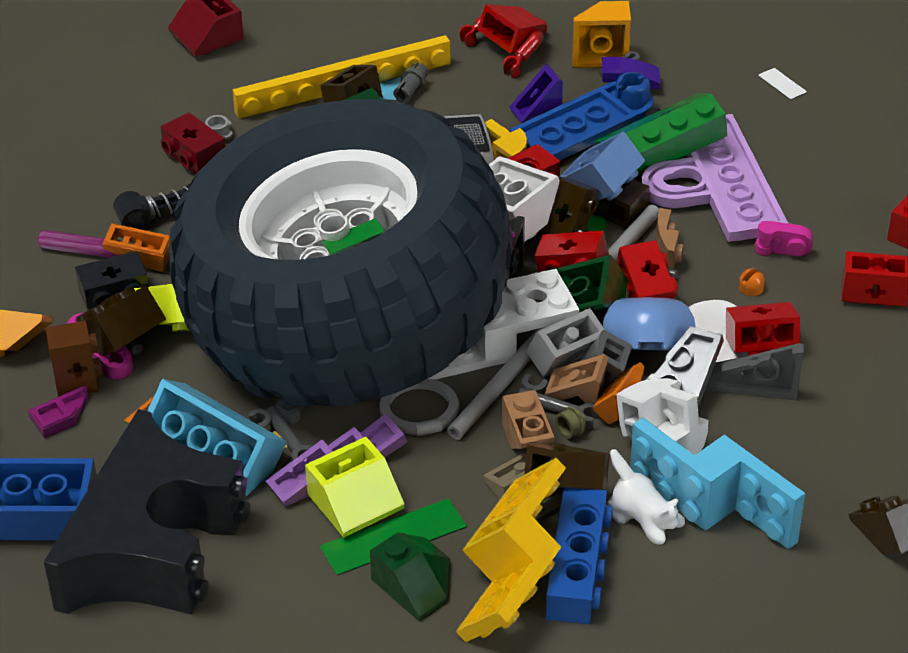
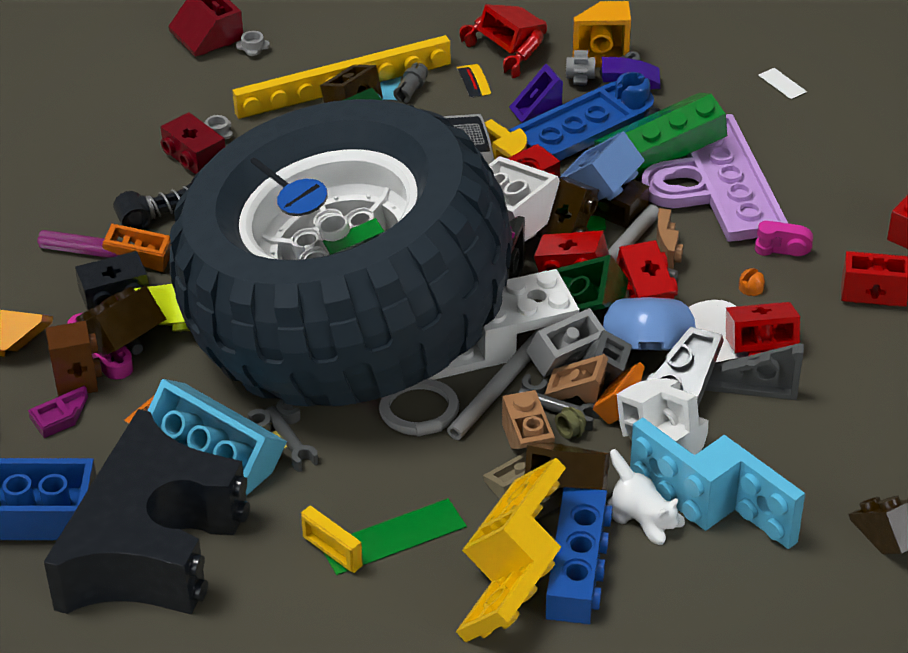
medium lavender slope [266,414,408,506] -> none
neon yellow slope [305,437,405,538] -> none
dark green slope [370,532,450,622] -> none
none -> light grey plate [236,31,270,56]
none -> blue piece [250,157,328,216]
none -> yellow tile [301,505,363,573]
none -> sticker [456,64,491,98]
none -> light grey gear [566,50,595,85]

